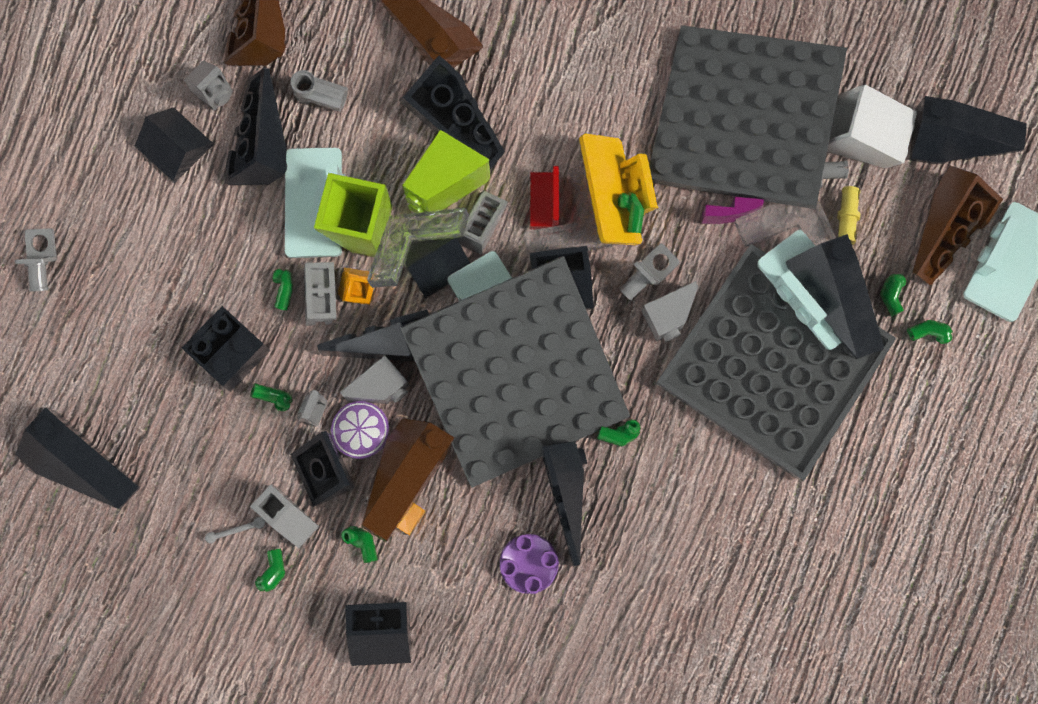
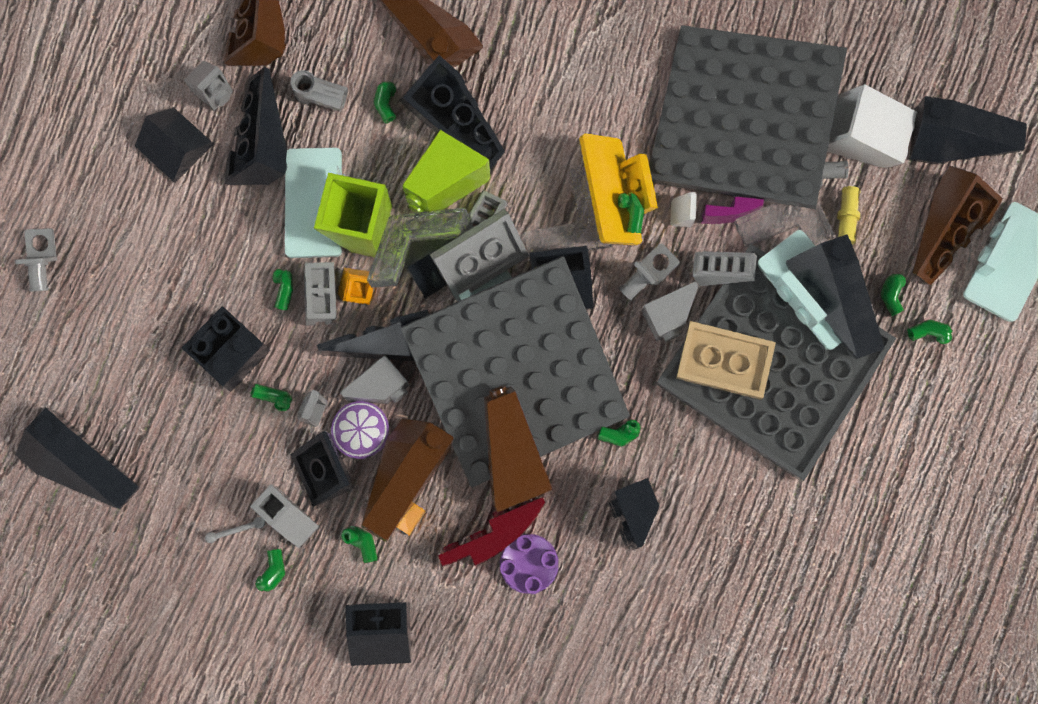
red panel [530,166,559,229] -> none
black wedge [541,441,587,567] -> none
none -> green arm [373,81,397,124]
none -> light grey plate [430,209,529,301]
none -> dark red slope [438,497,545,567]
none -> reddish brown slope [484,385,553,512]
none -> black slope [608,478,660,550]
none -> white slope [670,192,697,228]
none -> tan plate [676,321,776,400]
none -> light grey slope [693,251,757,286]

